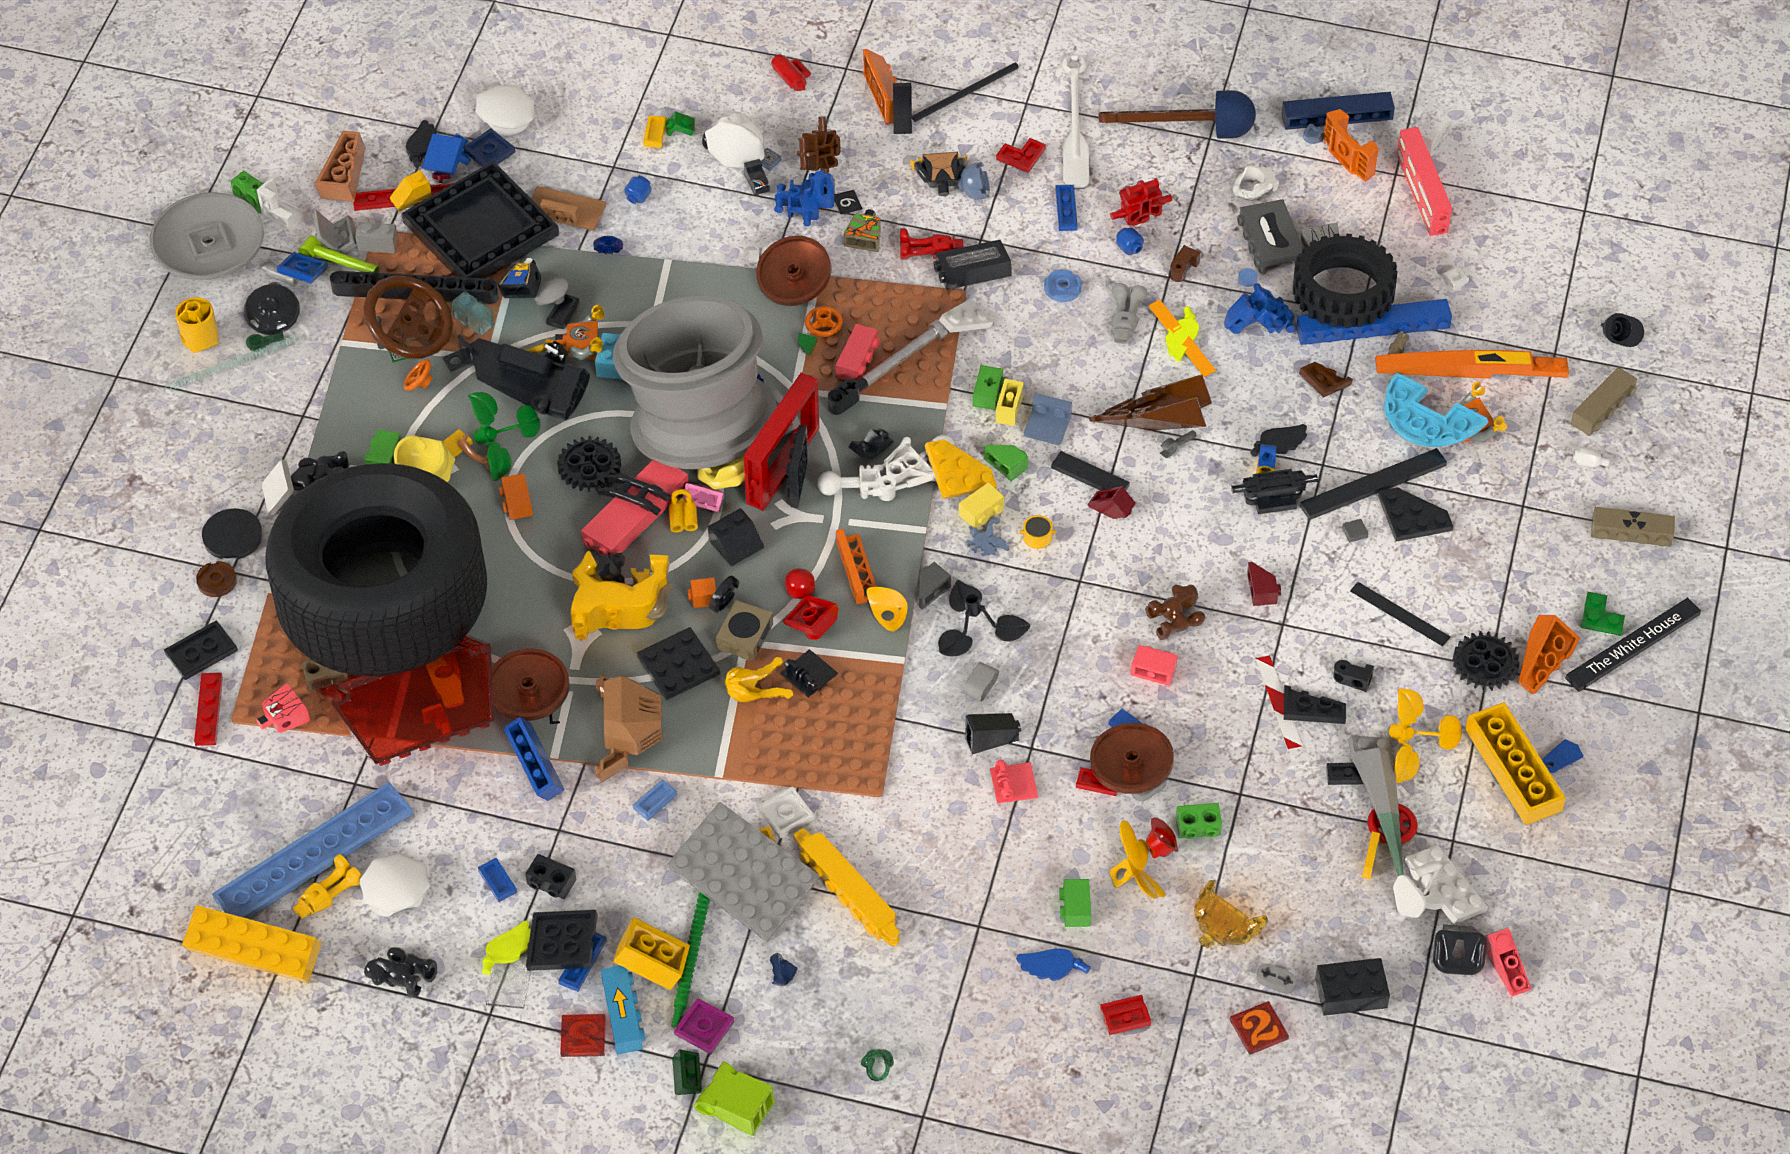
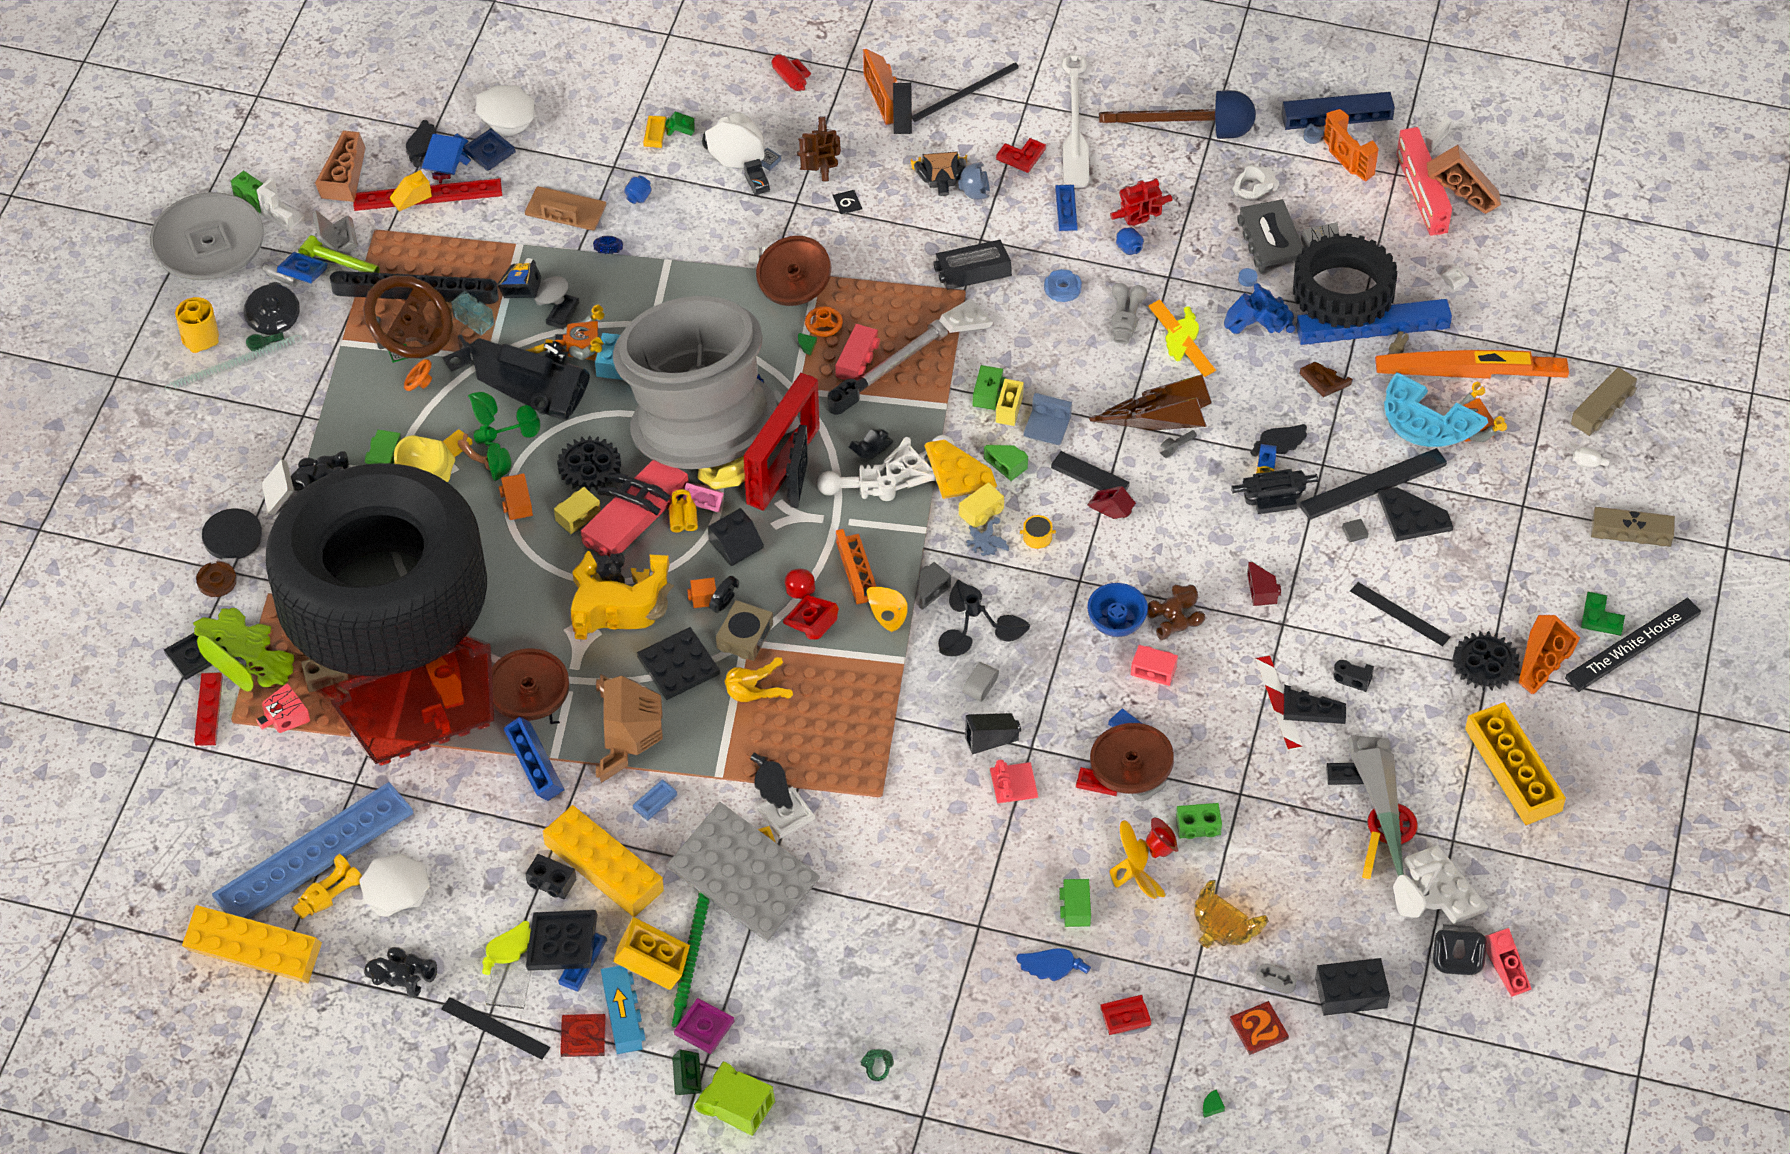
light grey brick [355,222,398,253] -> none
black tile [402,161,559,279] -> none
blue tile [478,858,517,902] -> none
dark blue piece [770,953,798,986] -> none
blue piece [774,170,835,226] -> none
black hinge [780,649,838,698] -> none
yellow hinge [793,828,900,947] -> none
torso [844,209,881,252] -> none
red piece [900,228,963,260] -> none
reddish brown leg [1170,245,1201,282] -> none
yellow plant [1389,688,1462,783] -> none
blue piece [1542,739,1584,773] -> none
black piece [1600,313,1644,347] -> none
none -> lime plant [193,608,294,691]
none -> black sticker [441,997,551,1060]
none -> yellow brick [542,805,664,917]
none -> light yellow brick [554,487,601,534]
none -> black animal [750,752,793,809]
none -> blue piece [1087,583,1148,637]
none -> green tile [1202,1089,1225,1118]
none -> nougat wedge [1427,145,1501,214]

